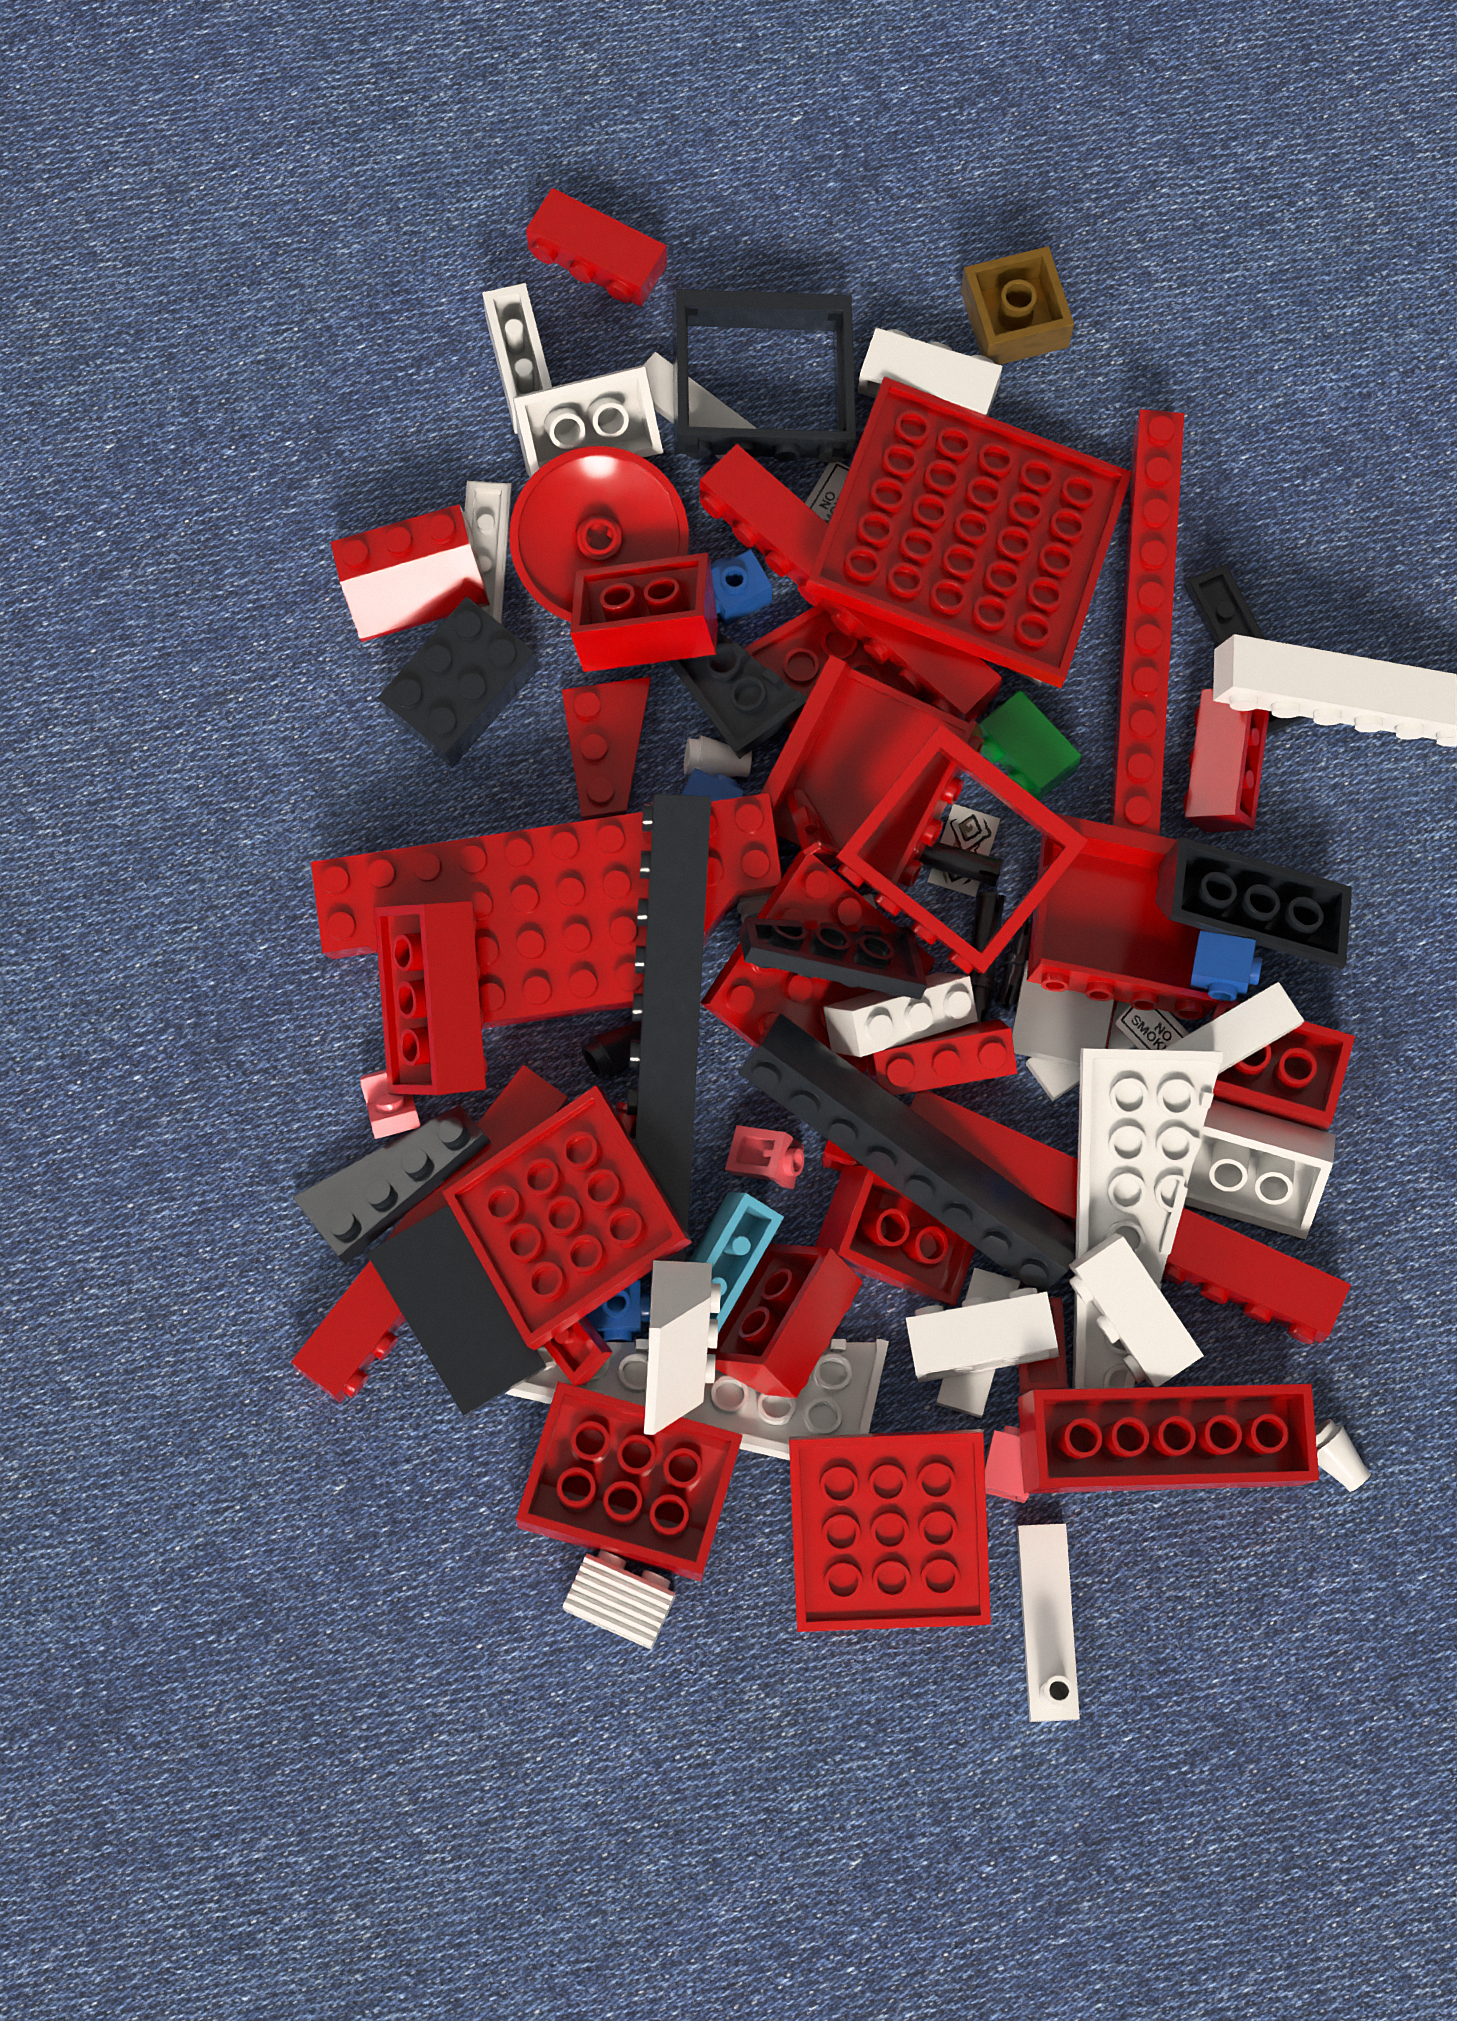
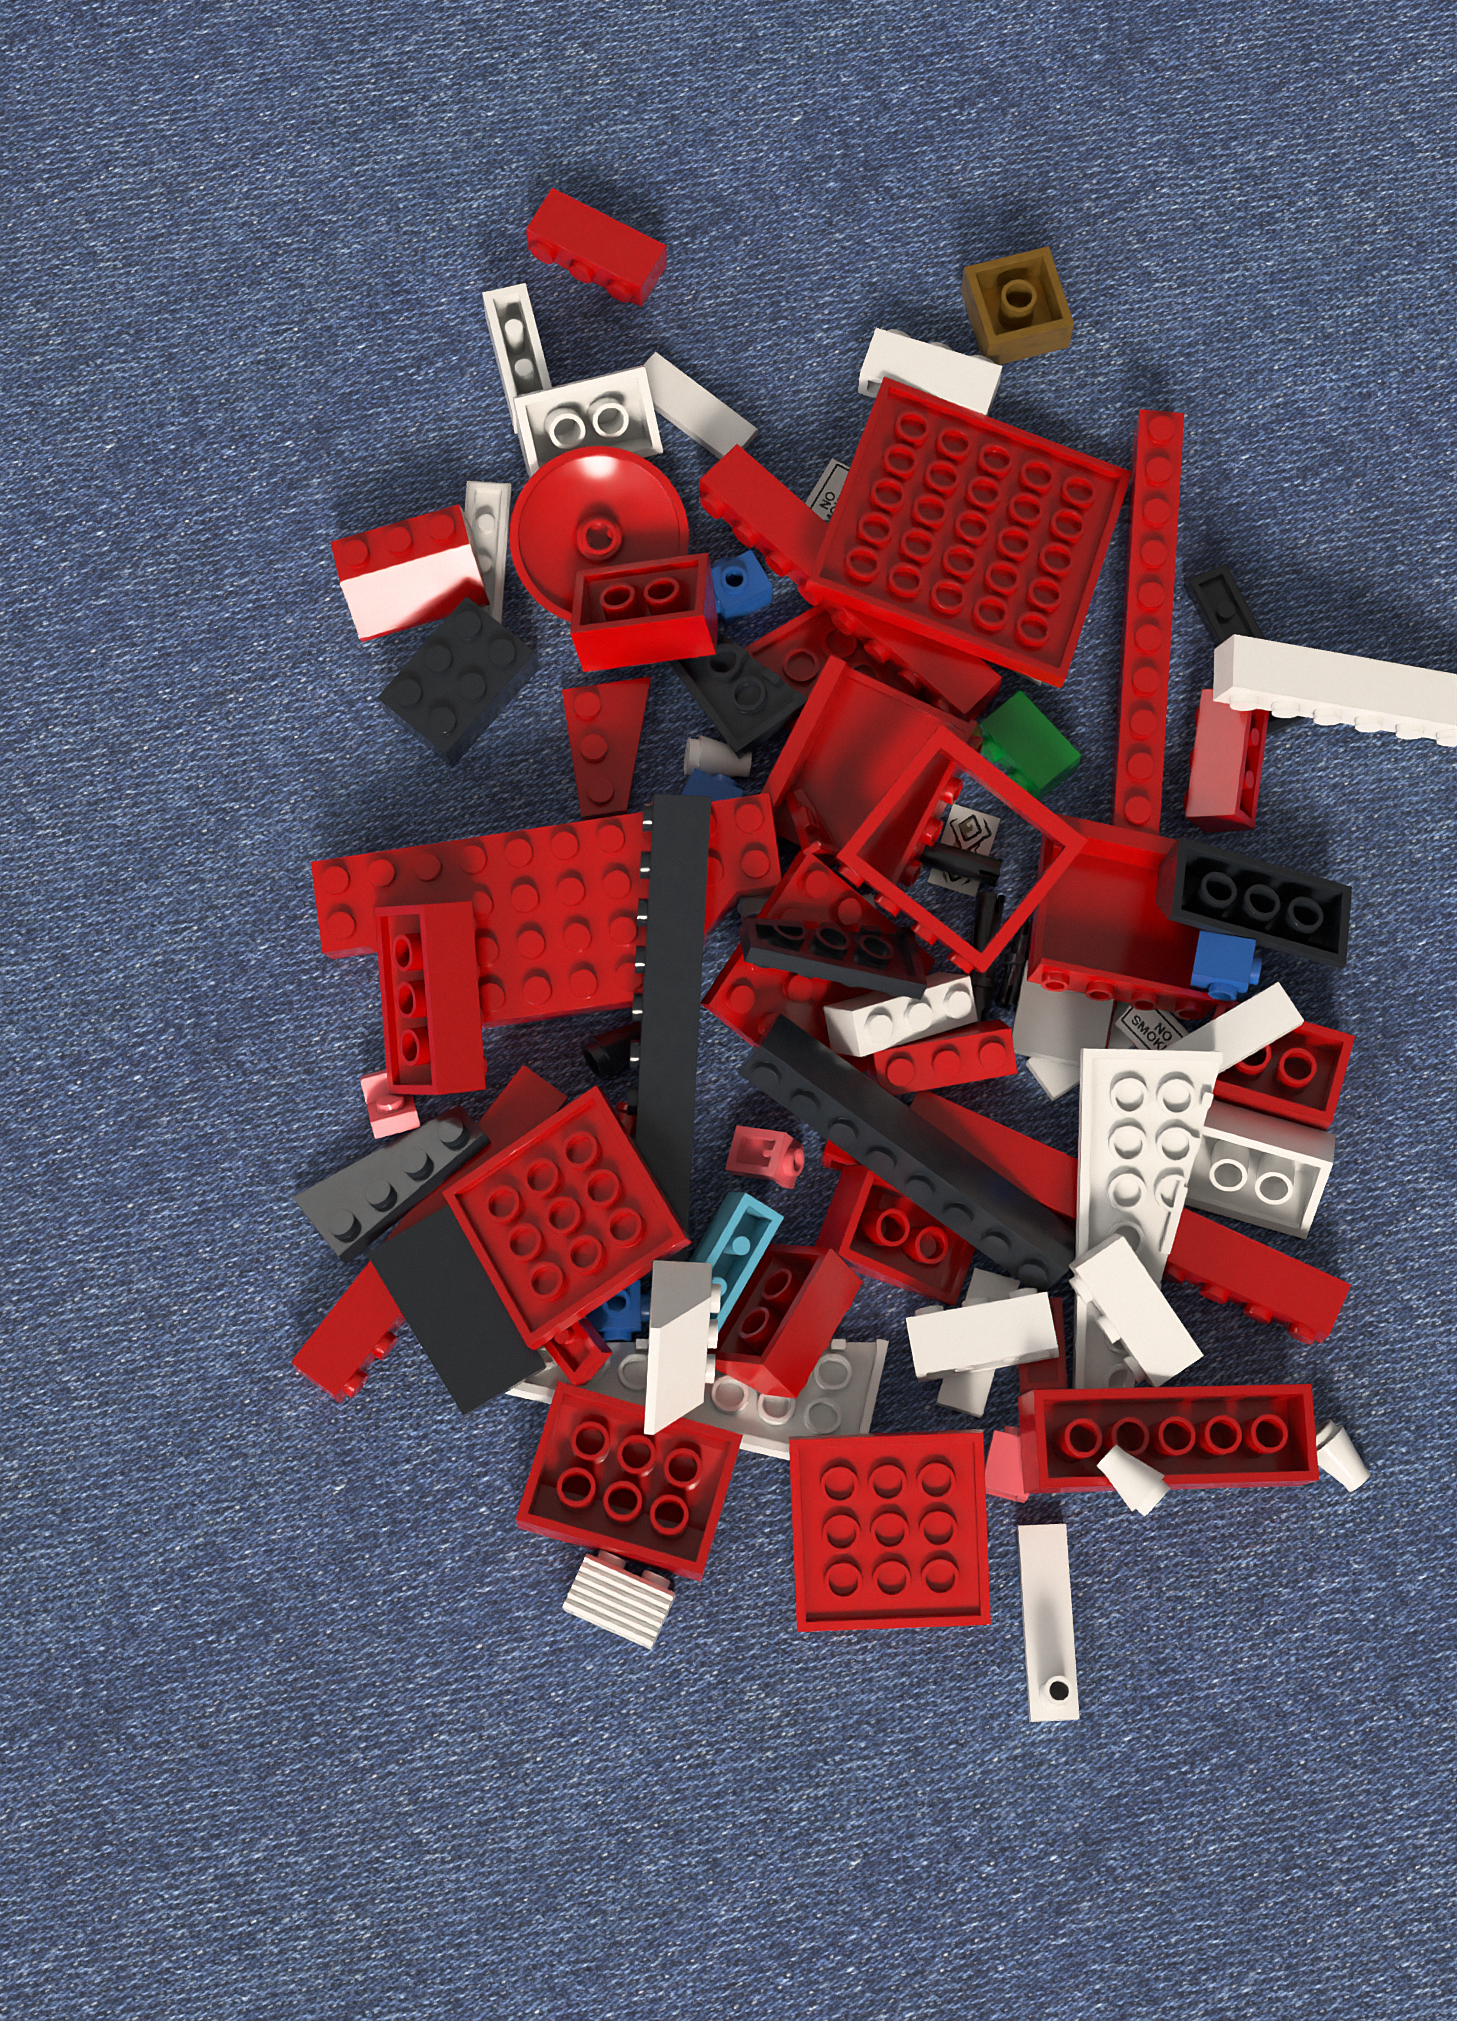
black window [672,289,856,463] -> none
none -> white cone [1097,1444,1171,1517]

